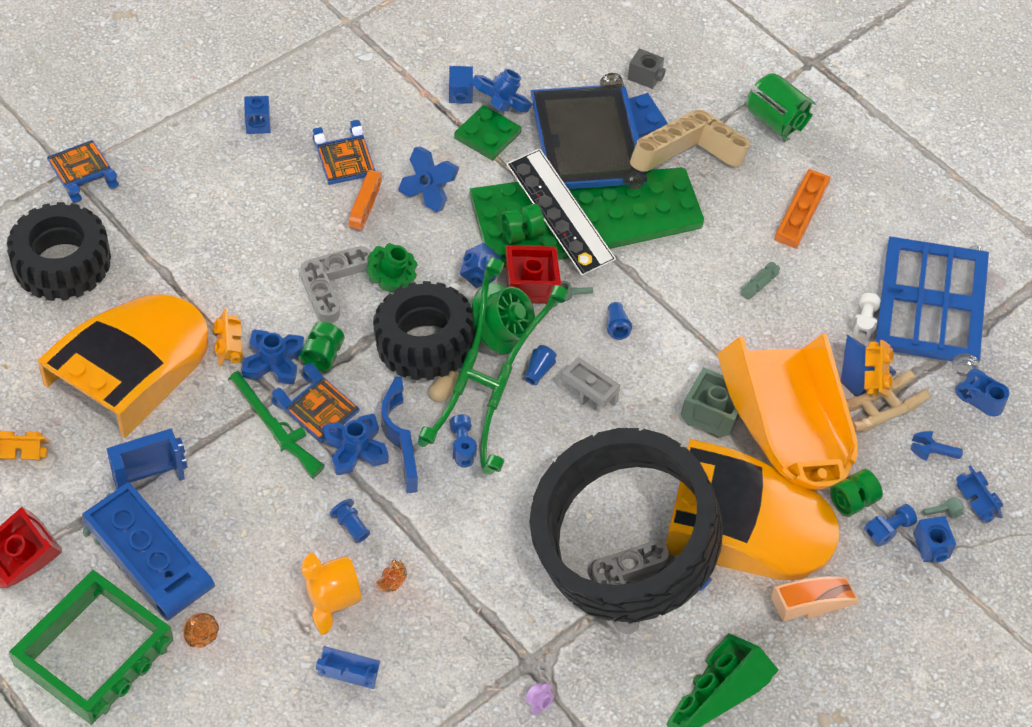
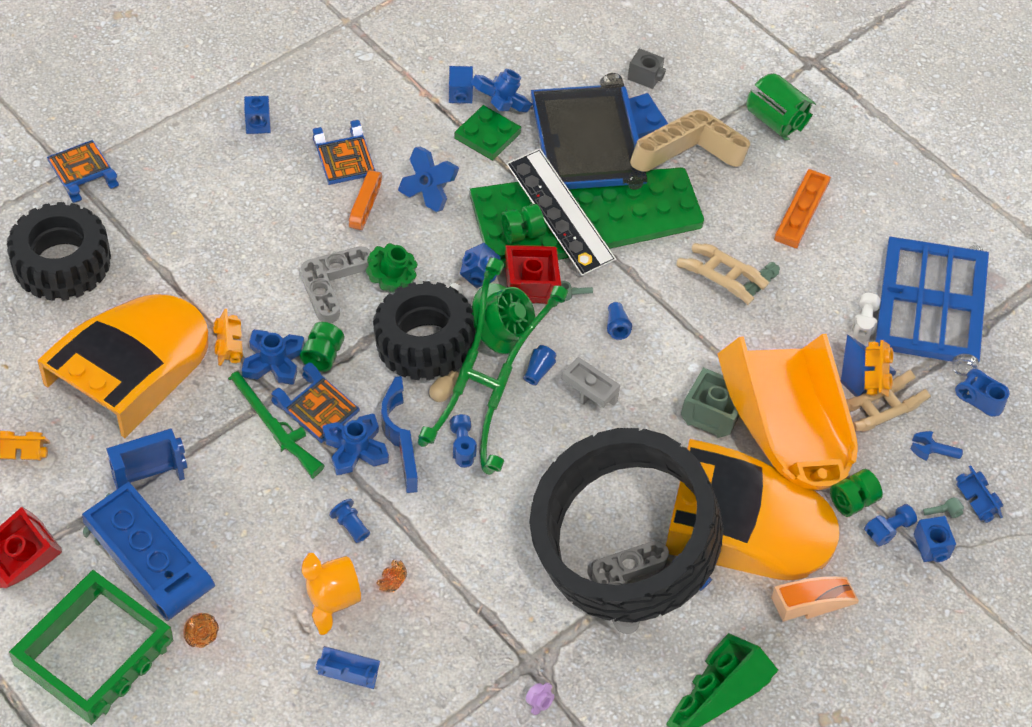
none -> tan piece [677,243,769,305]

